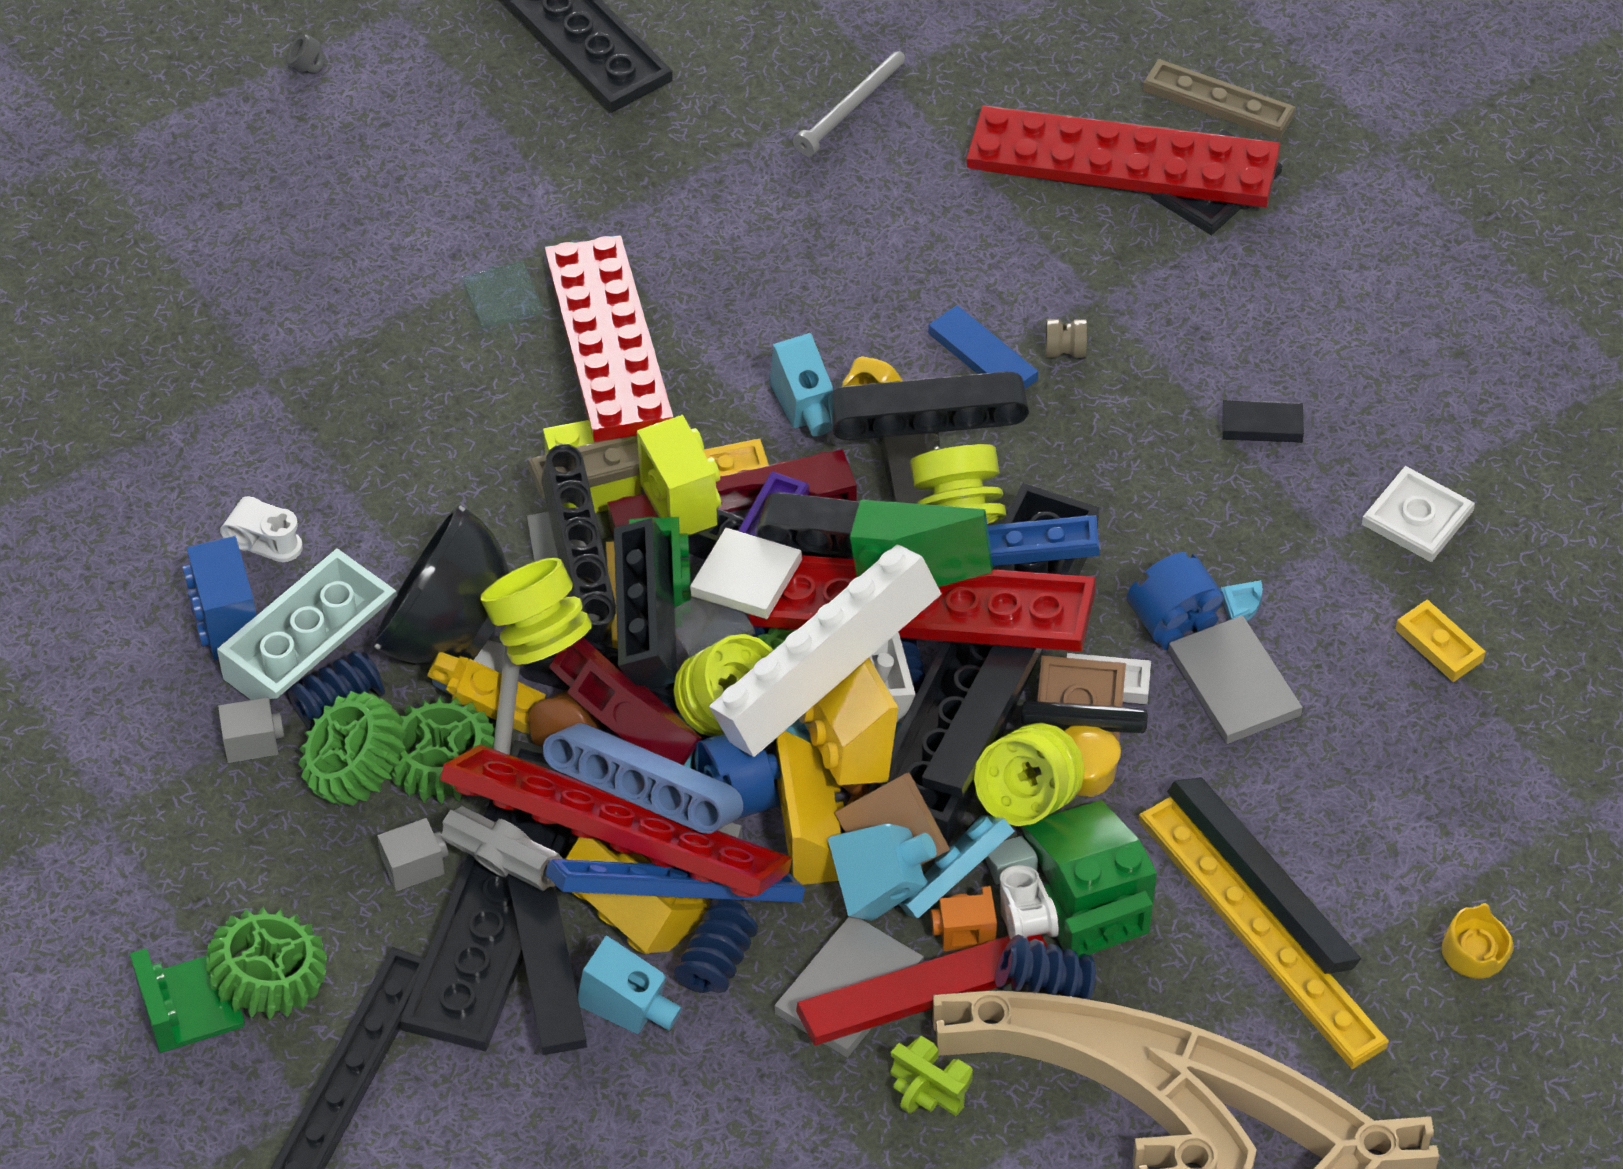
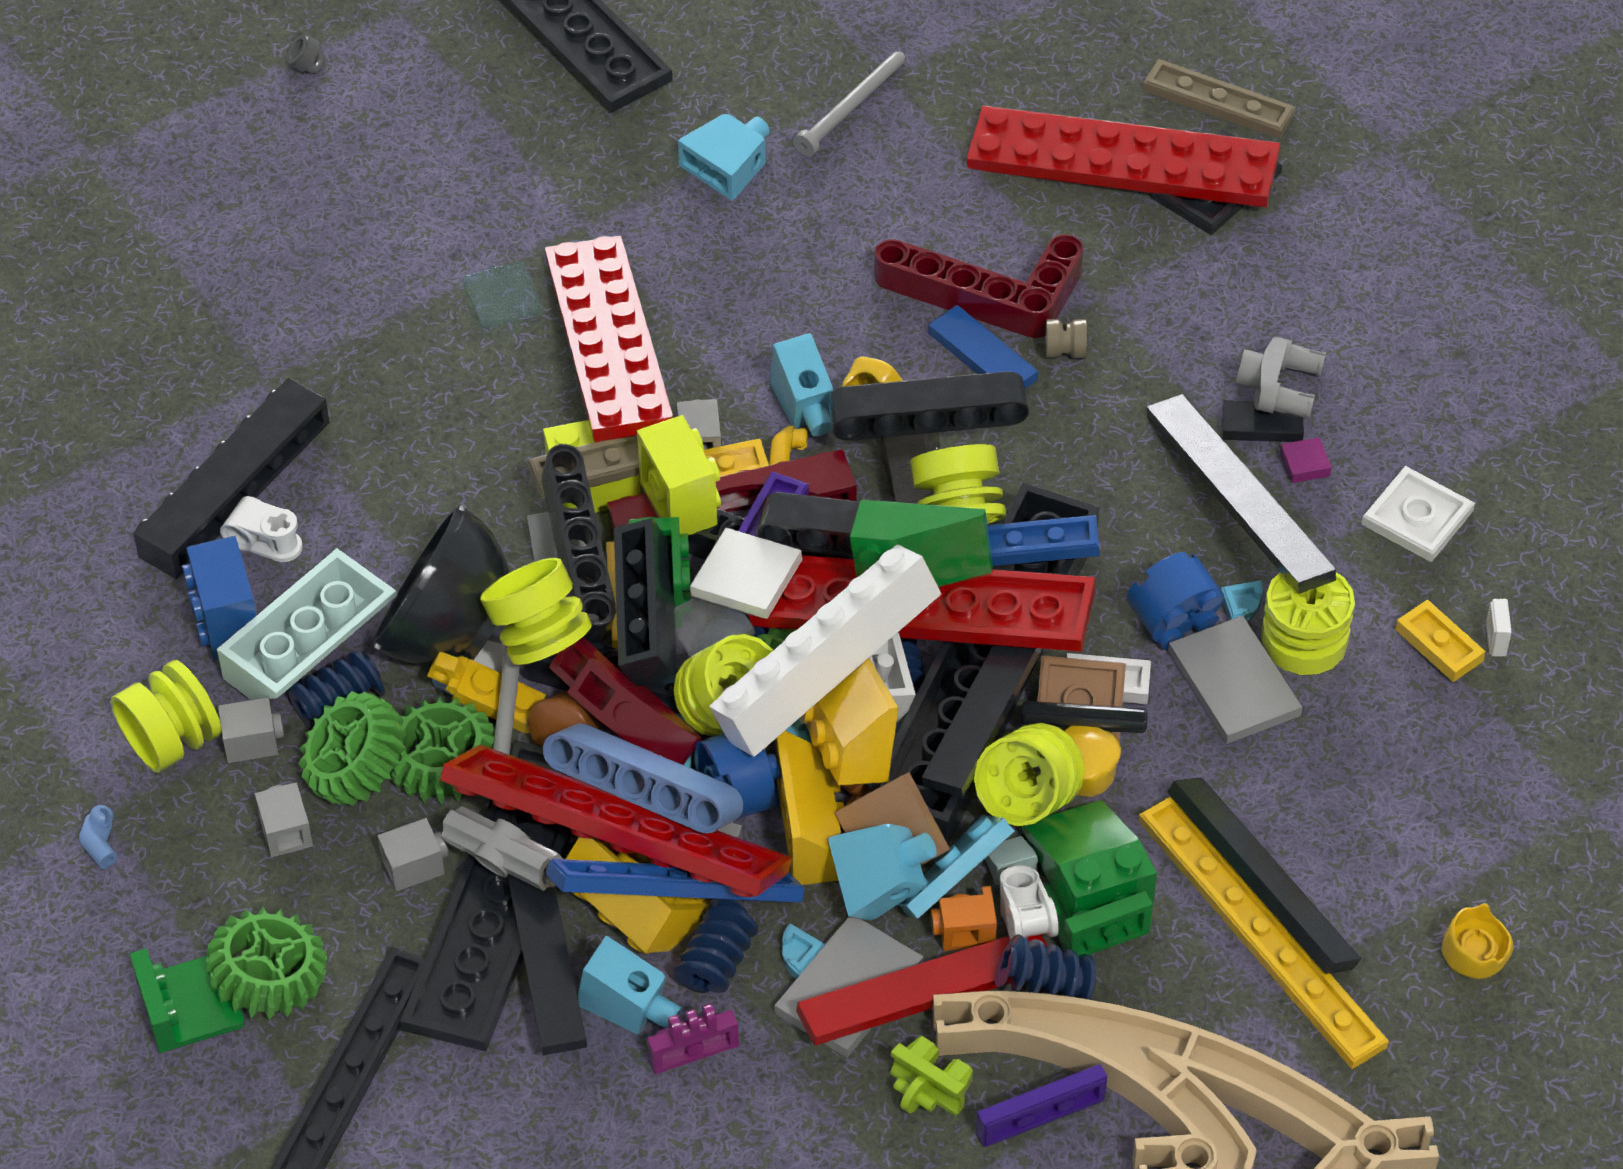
none -> medium blue arm [79,805,118,869]
none -> neon yellow wheel [110,660,222,773]
none -> black brick [133,378,330,579]
none -> light grey brick [254,782,313,857]
none -> magenta hinge [647,1003,739,1074]
none -> light grey brick [677,399,721,450]
none -> medium azure torso [678,114,770,200]
none -> yellow arm [769,425,808,465]
none -> medium azure tile [782,924,825,979]
none -> dark red beam [874,234,1083,338]
none -> dark purple tile [976,1064,1108,1147]
none -> tile [1147,395,1336,594]
none -> light grey connector [1236,336,1326,419]
none -> neon yellow wheel [1261,572,1355,675]
none -> magenta tile [1280,437,1332,483]
none -> white tile [1486,599,1511,656]

